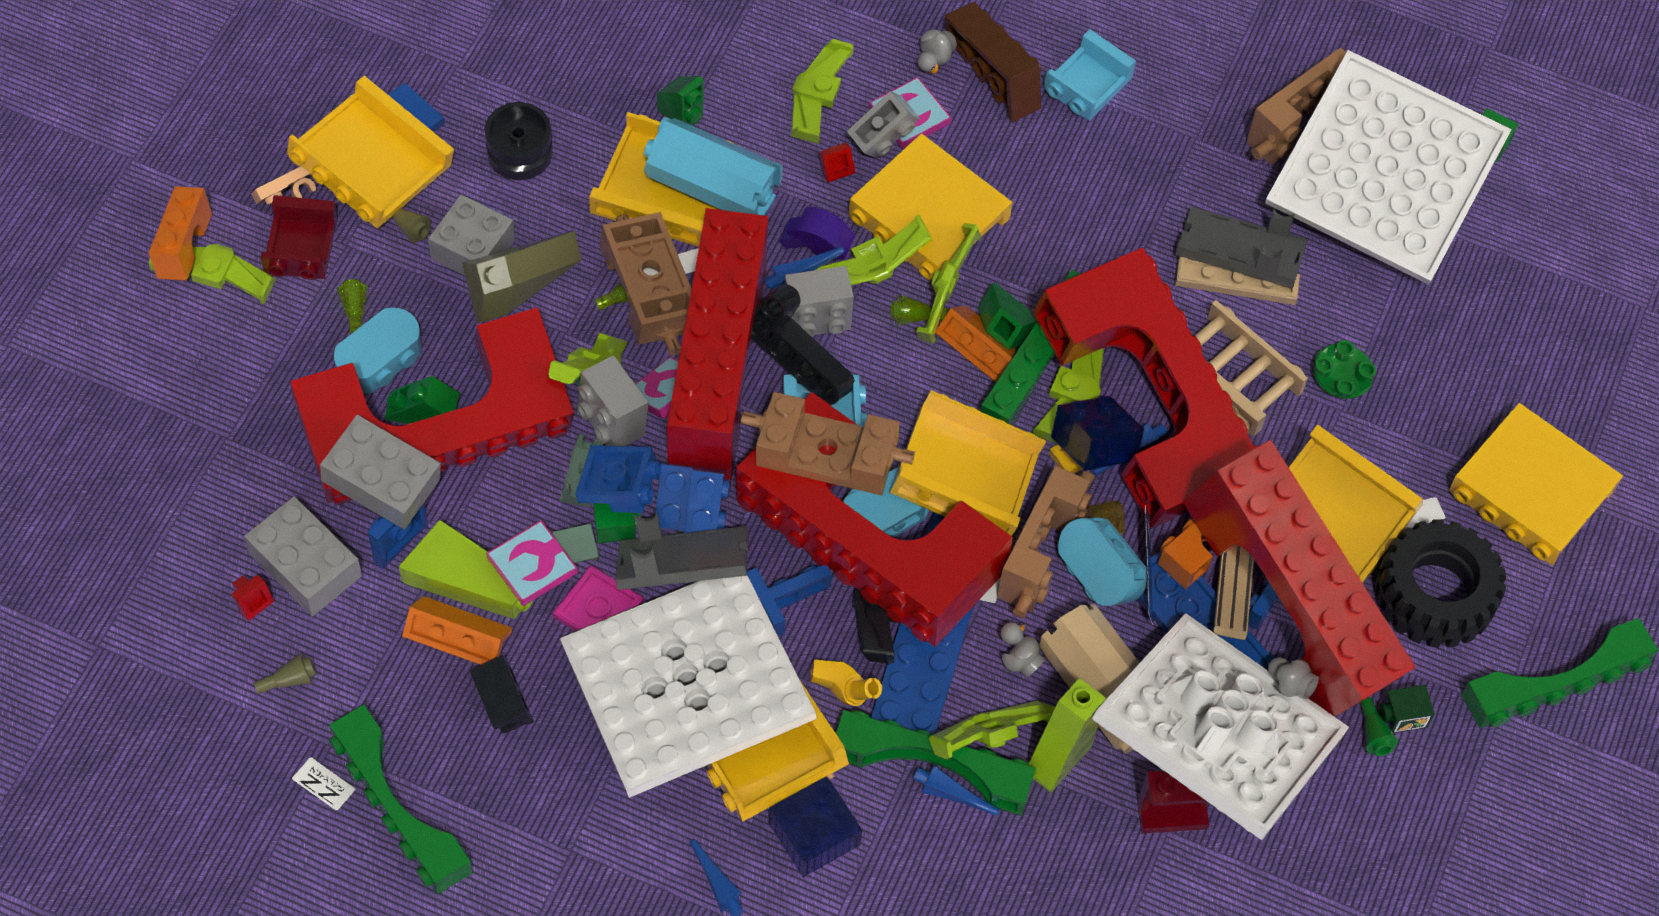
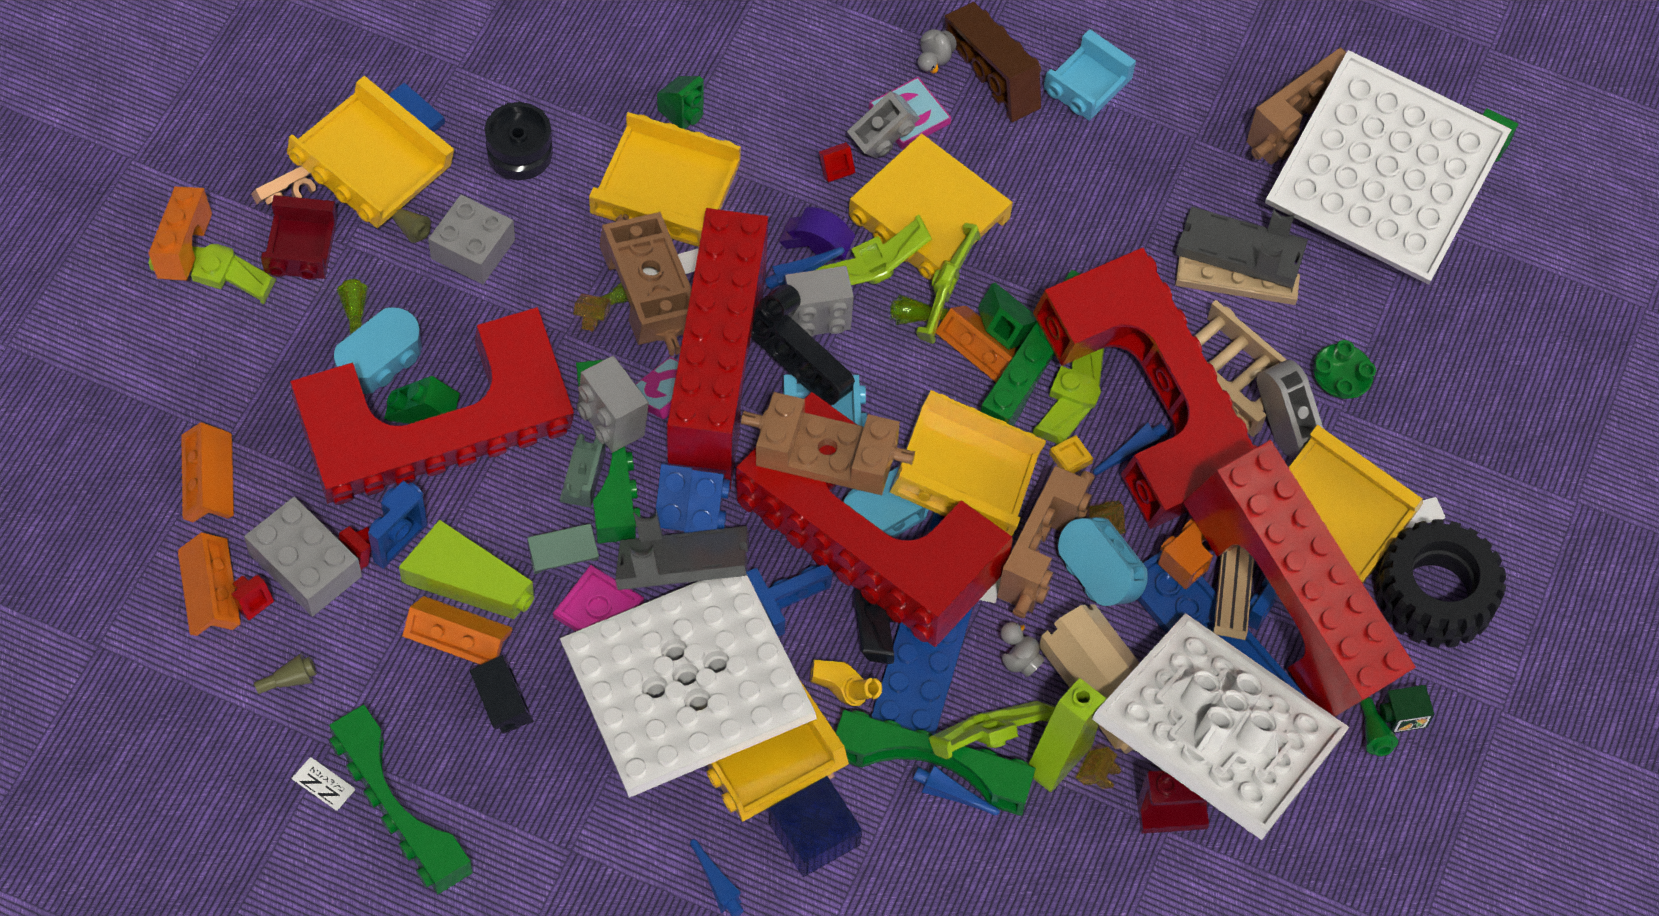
light grey brick [320,415,441,530] -> none
olive wedge [462,231,582,323] -> none
tile [486,520,578,606] -> none
lime plate [549,332,627,384] -> none
blue plate [575,445,661,513] -> none
medium azure brick [644,117,783,216] -> none
lime plate [791,39,854,144] -> none
clear blue brick [1051,396,1144,471] -> none
blue sticker [1145,505,1153,625] -> none
light grey animal [1268,657,1319,699] -> none
yellow panel [1449,403,1623,566] -> none
green arch [1461,618,1659,729] -> none
none -> orange panel [178,532,240,636]
none -> orange panel [181,422,234,522]
none -> red tile [339,526,372,570]
none -> clear yellow tile [573,293,612,331]
none -> clear yellow tile [1076,747,1121,789]
none -> light grey brick [1257,359,1324,458]

